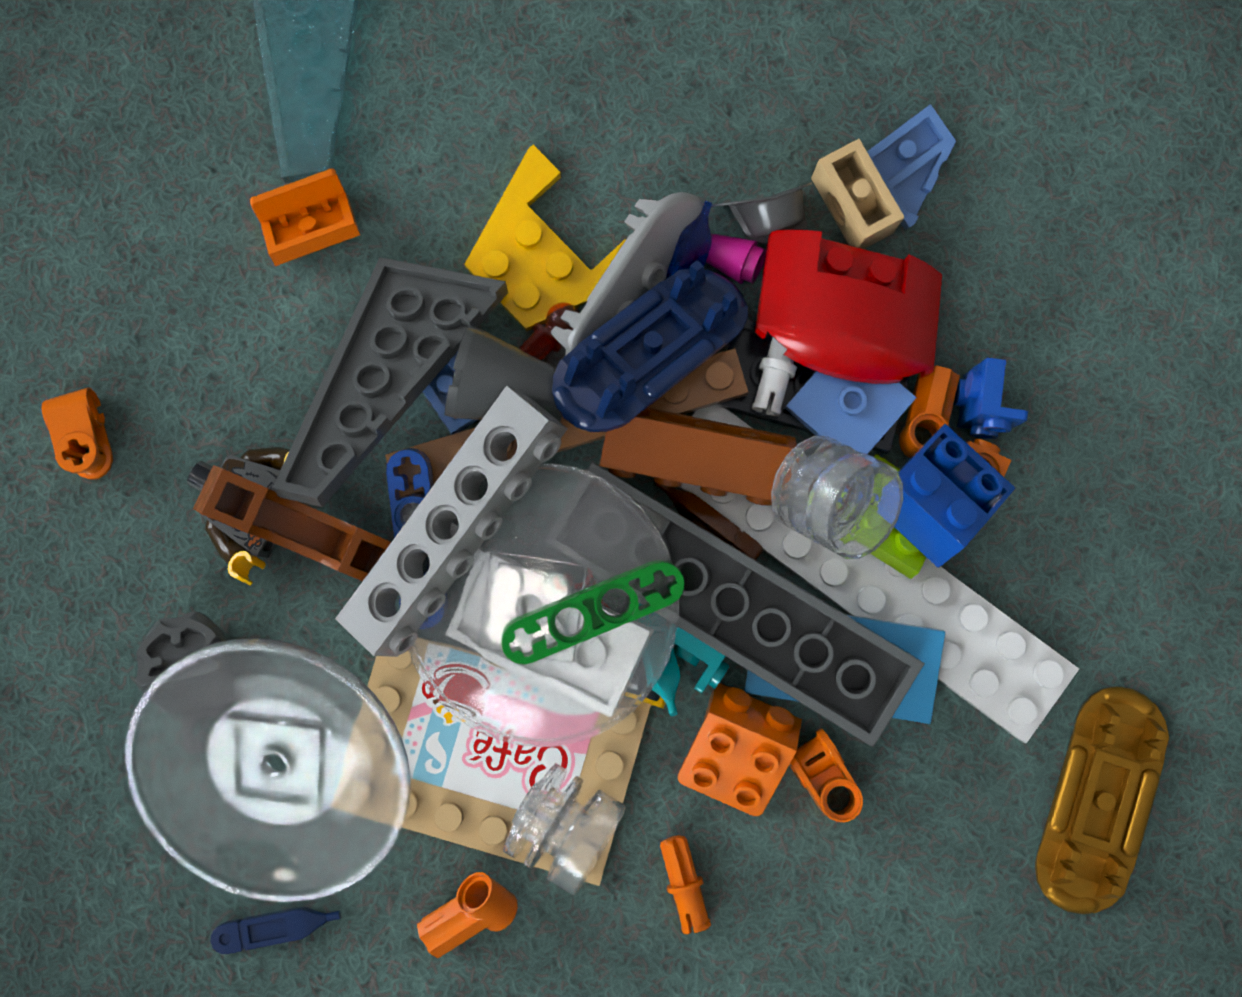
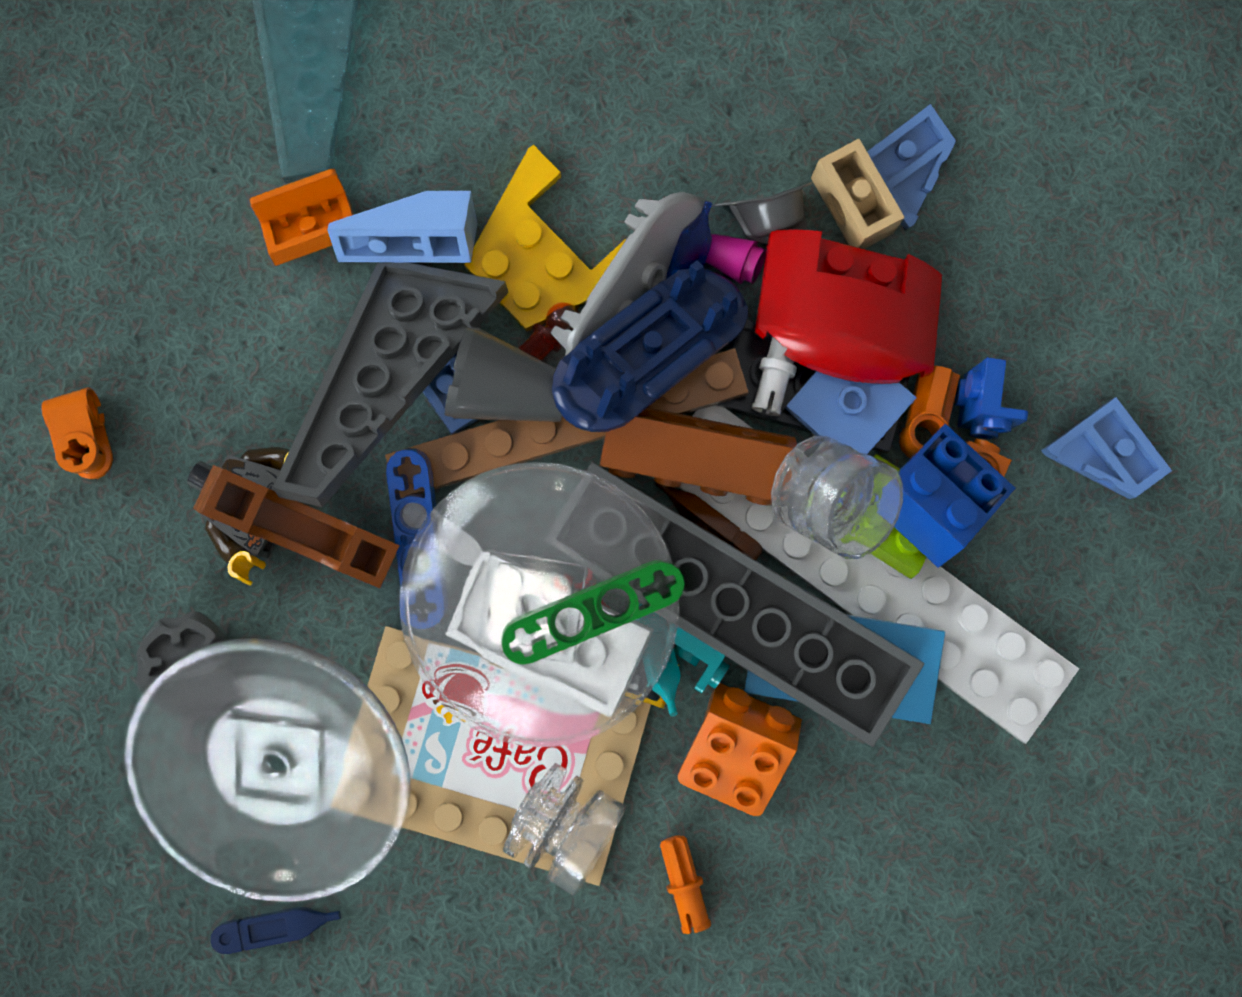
light grey brick [335,386,568,657] -> none
orange piece [417,872,518,958] -> none
orange piece [789,728,863,822] -> none
pearl gold piece [1035,686,1169,914] -> none
none -> light blue slope [327,191,478,263]
none -> medium blue wing [1041,397,1172,499]

